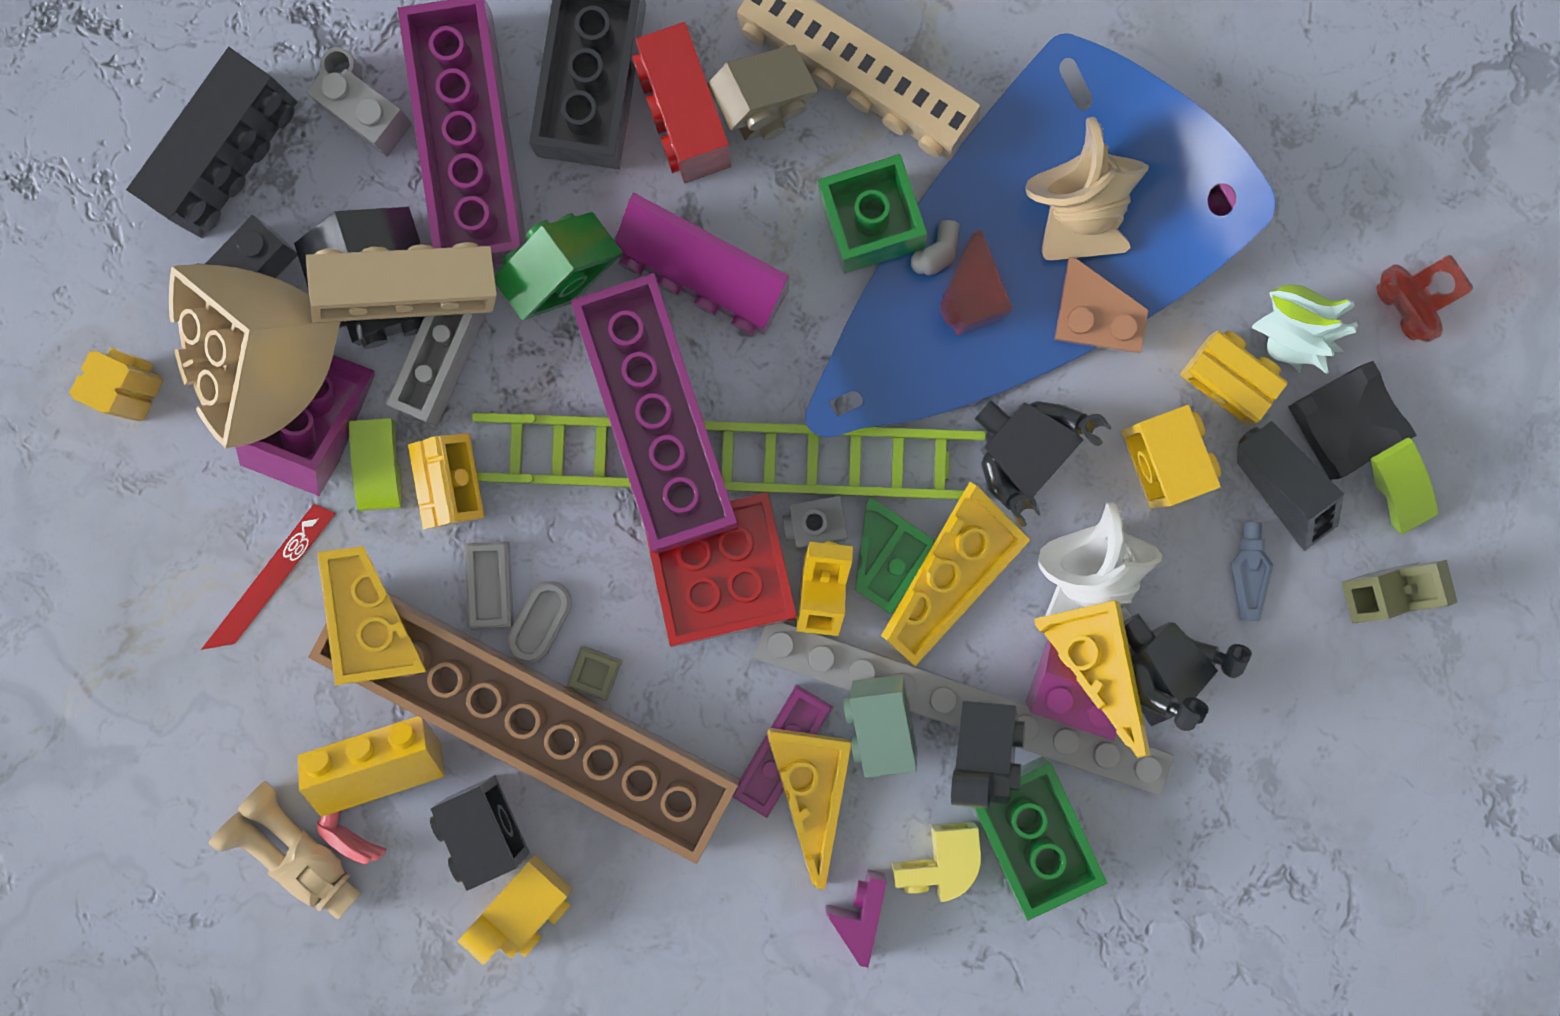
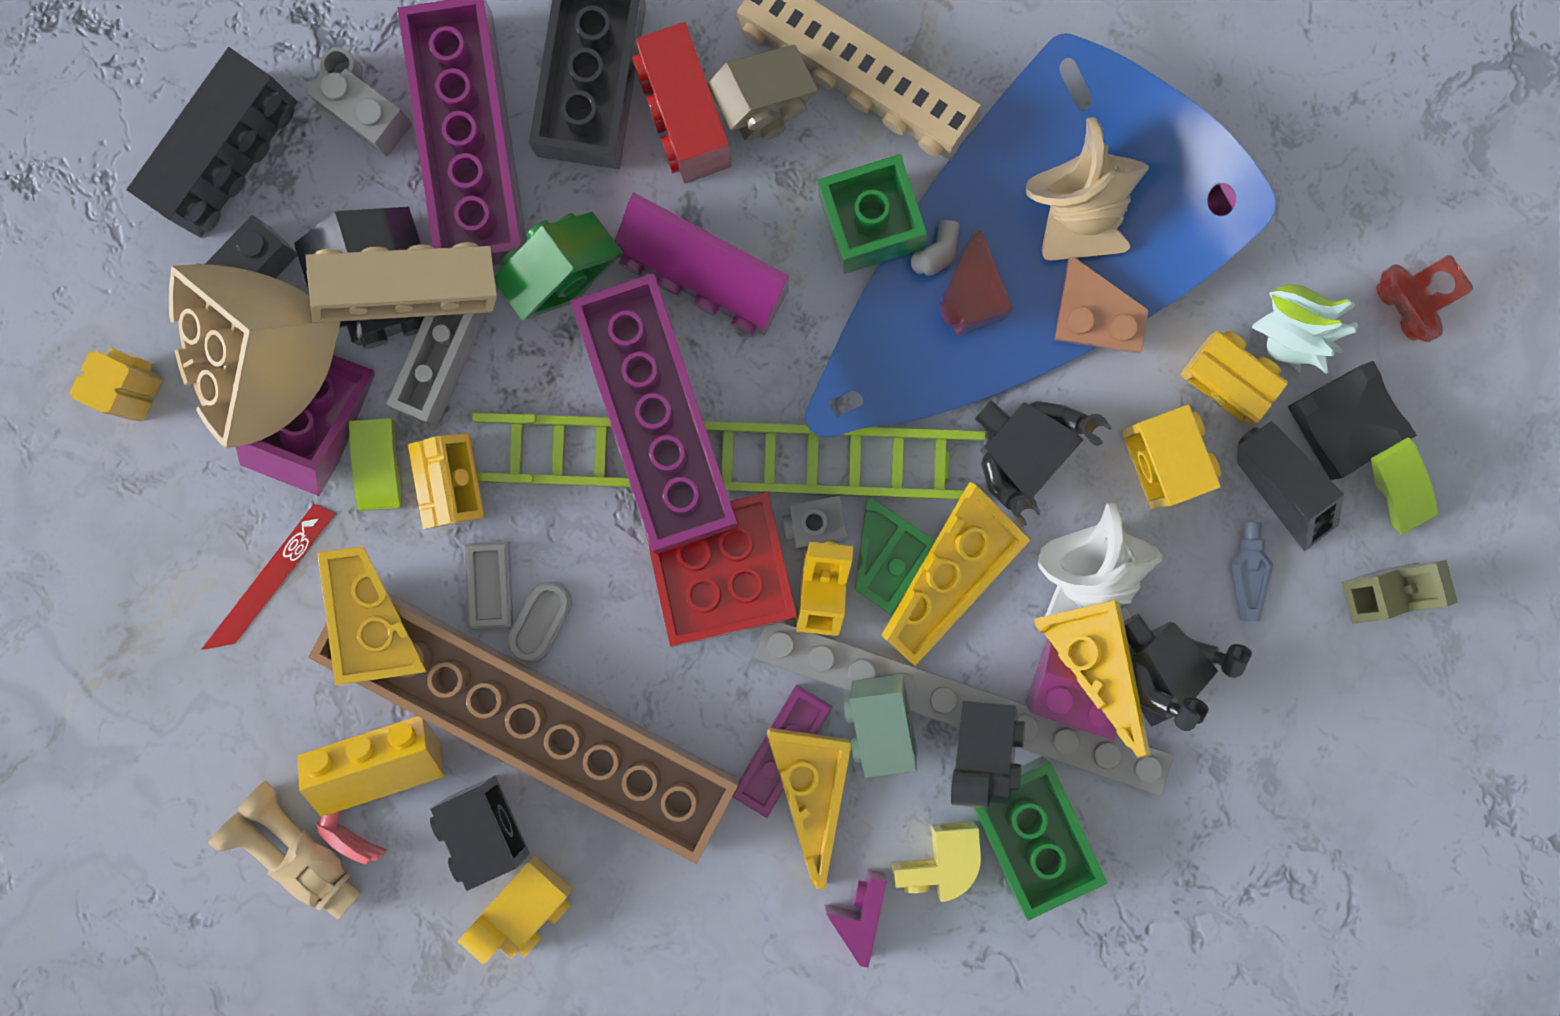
olive tile [566,646,623,701] -> none

